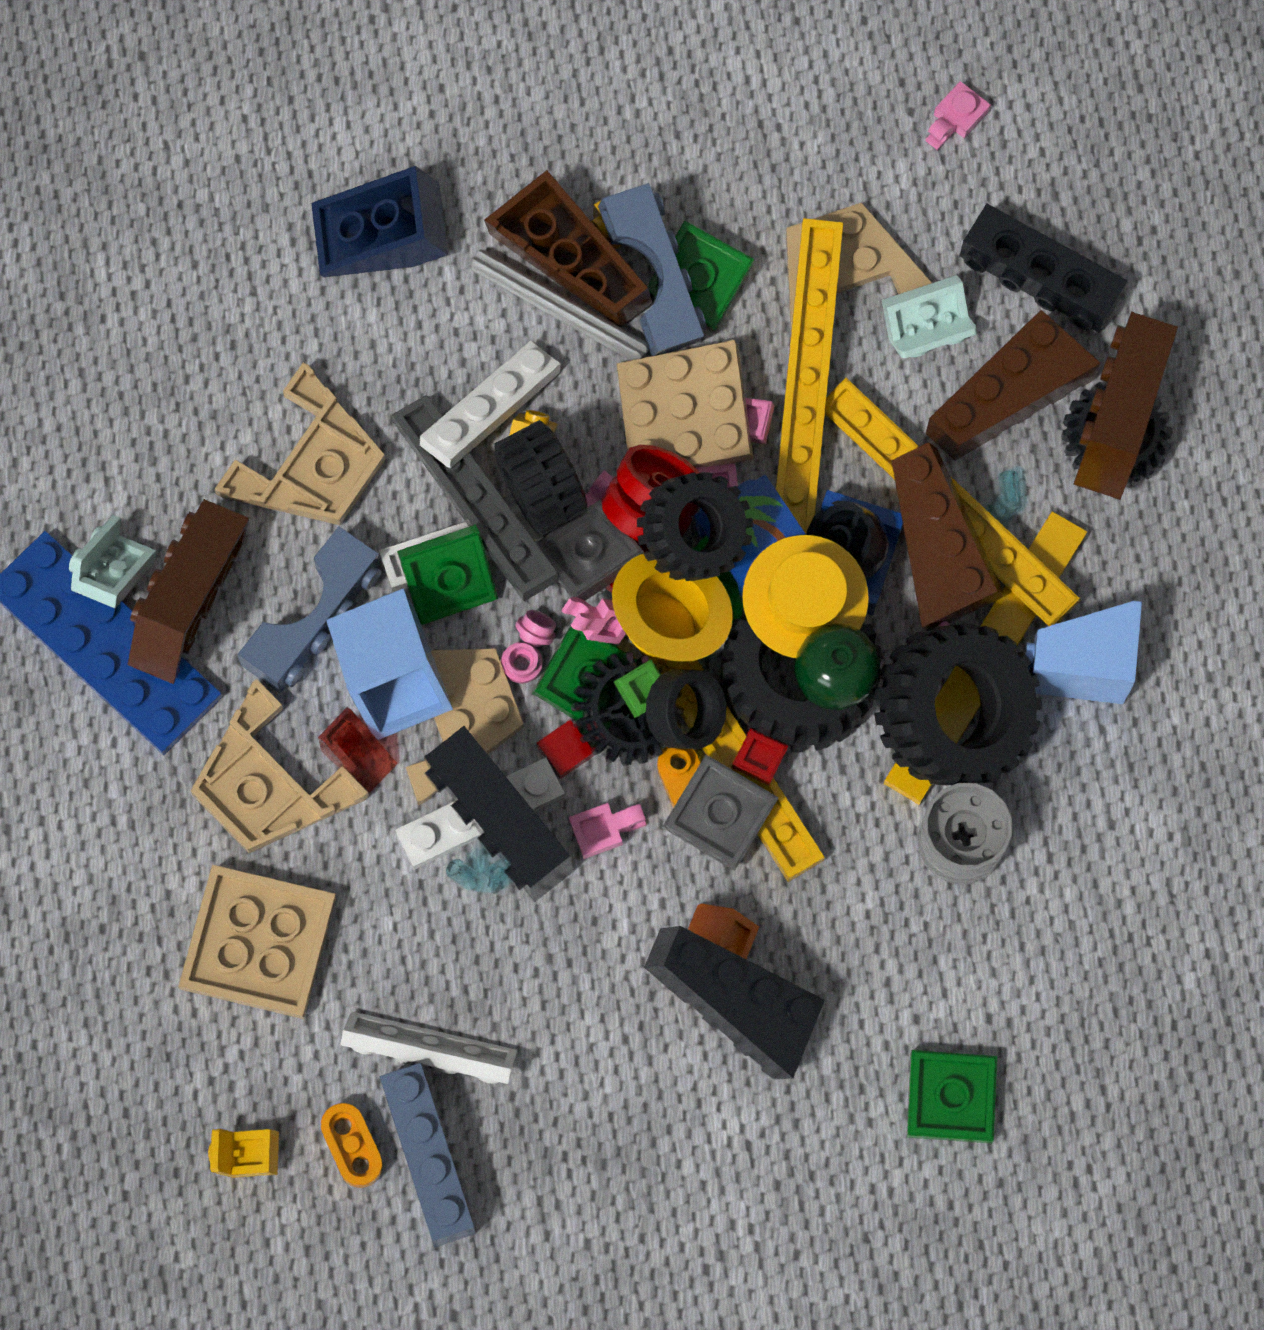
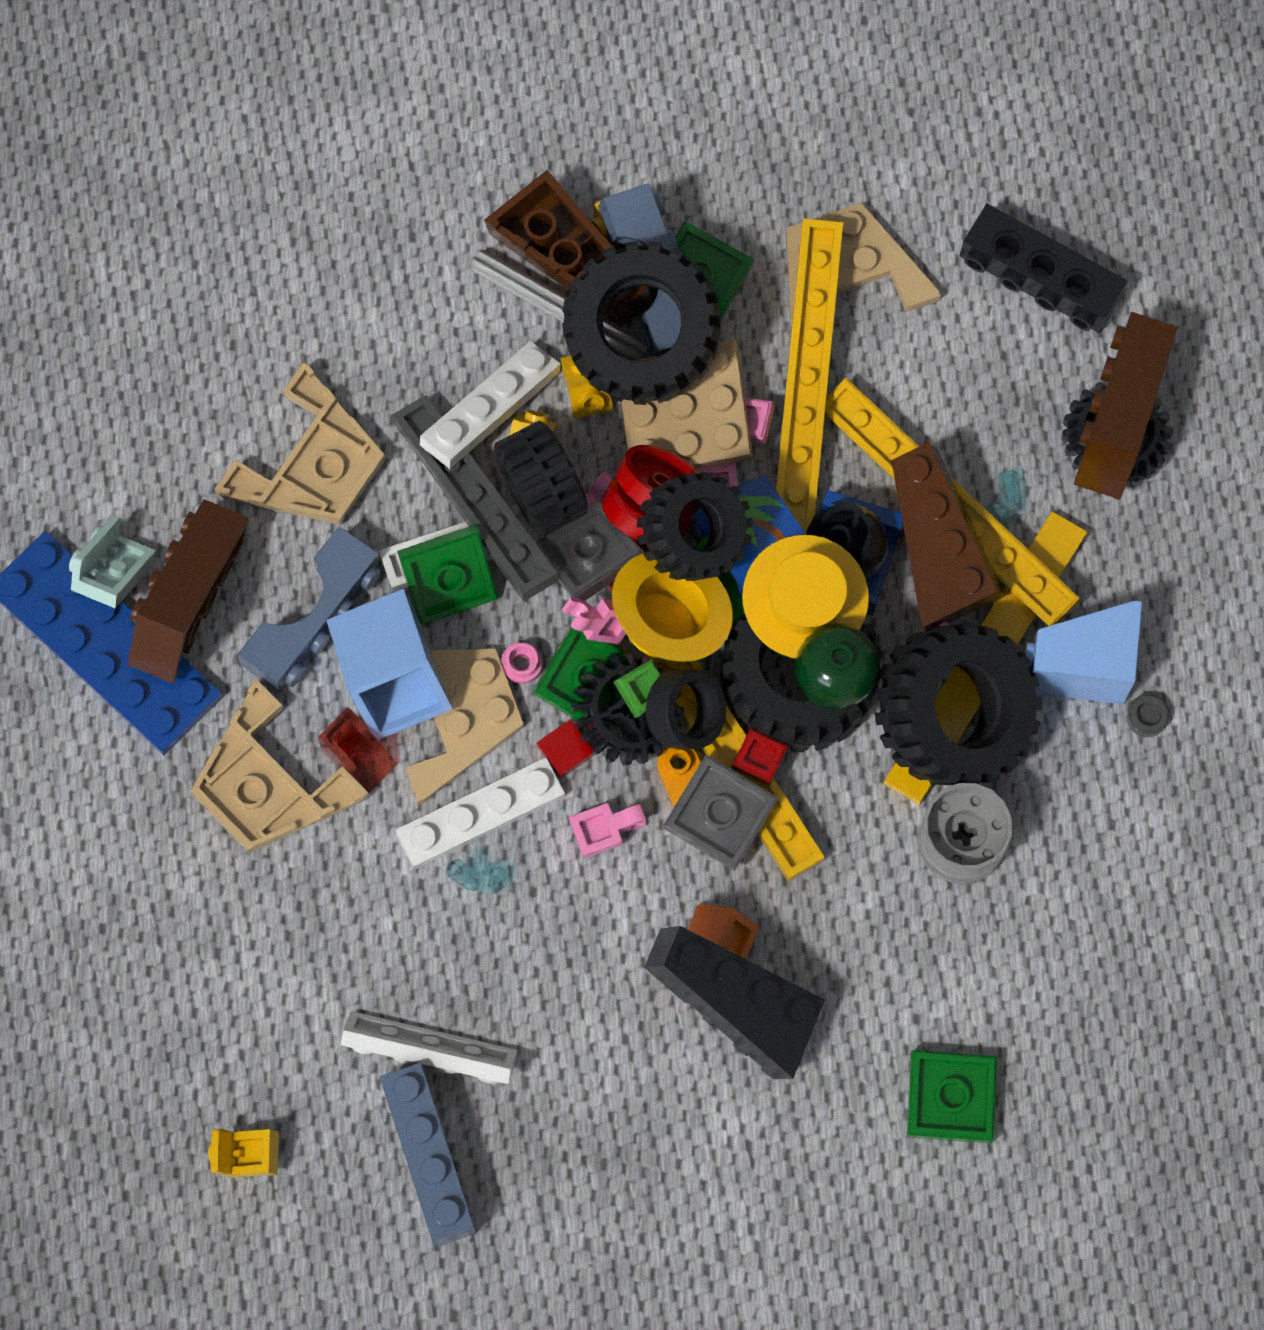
tan plate [178,865,336,1019] -> none
dark blue slope [311,166,448,278] -> none
light orange plate [321,1103,383,1188] -> none
black wedge [424,726,574,902] -> none
bright pink plate [515,610,556,647] -> none
light aqua bracket [881,275,977,358] -> none
bright pink plate [925,81,991,150] -> none
reddish brown wedge [925,310,1101,461] -> none
none -> yellow bracket [560,356,613,418]
none -> black tyre [562,241,721,405]
none -> dark grey tile [1126,694,1170,738]

